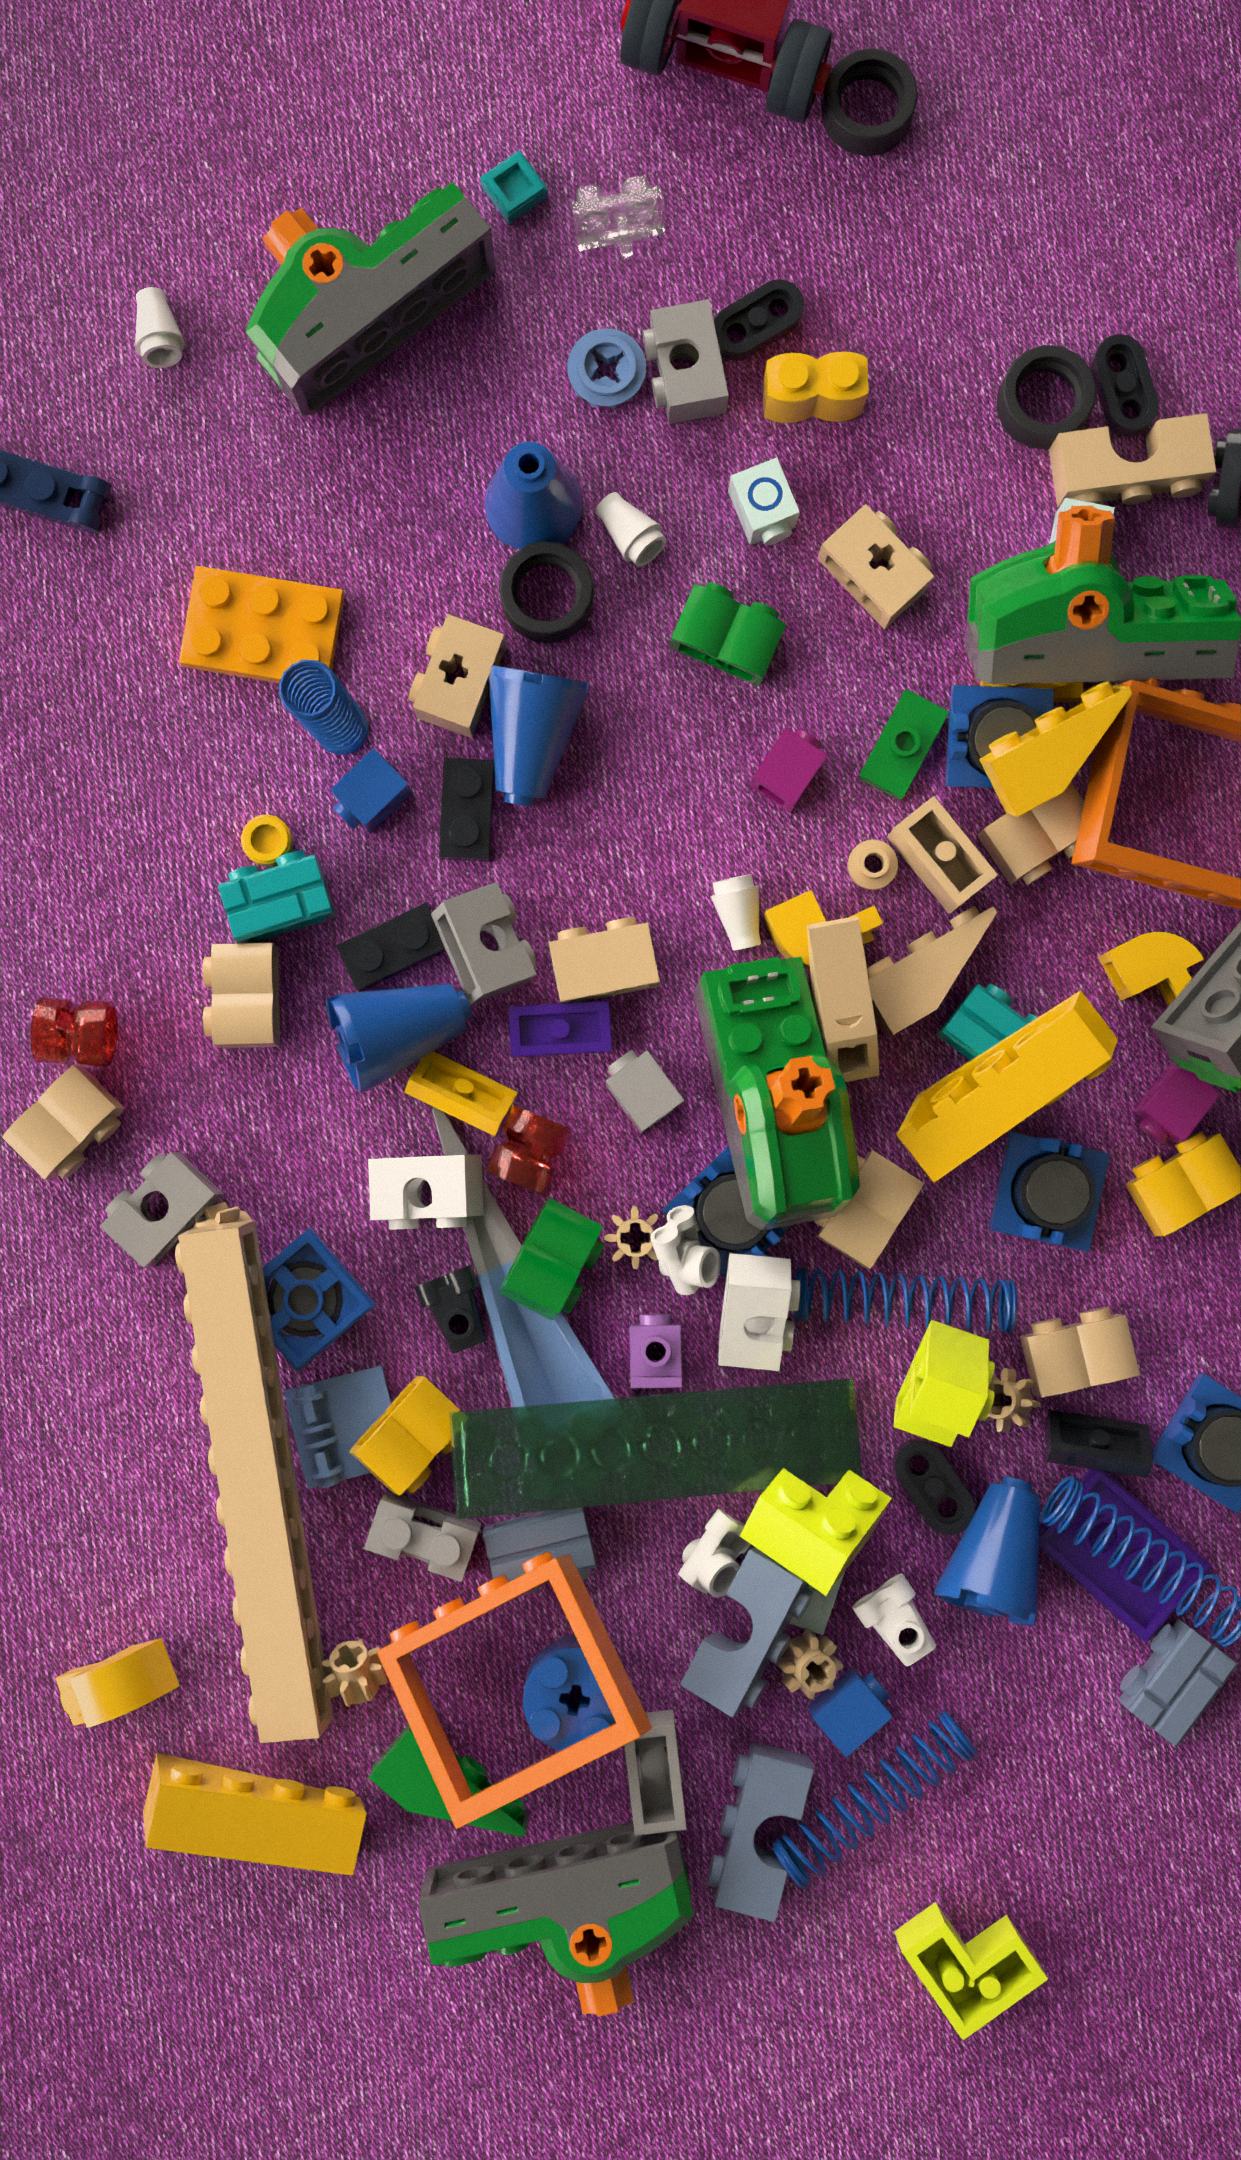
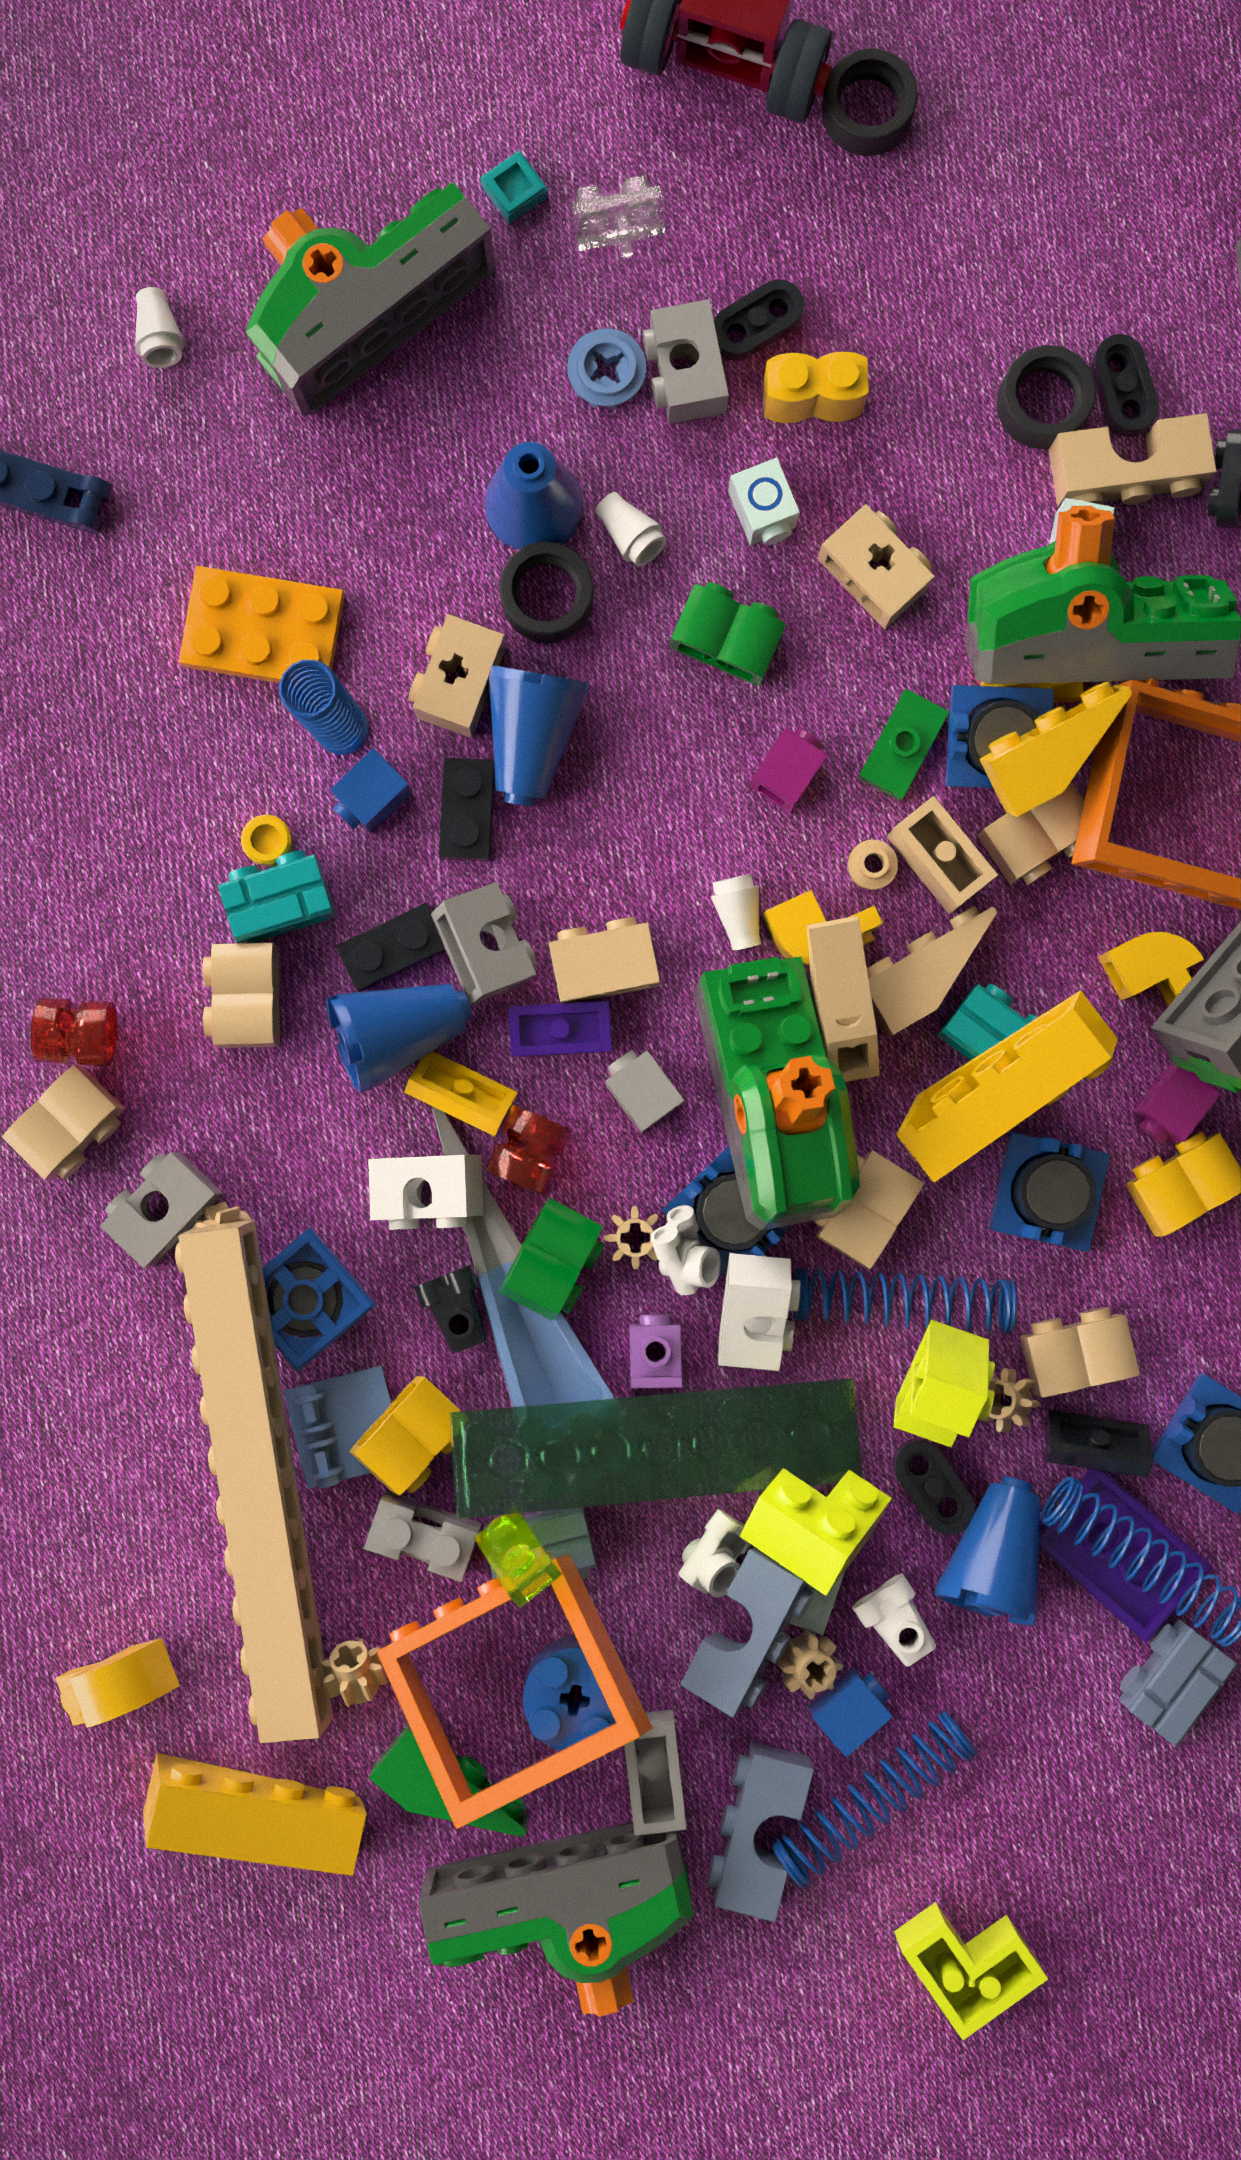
none -> clear neon green plate [474,1506,562,1608]

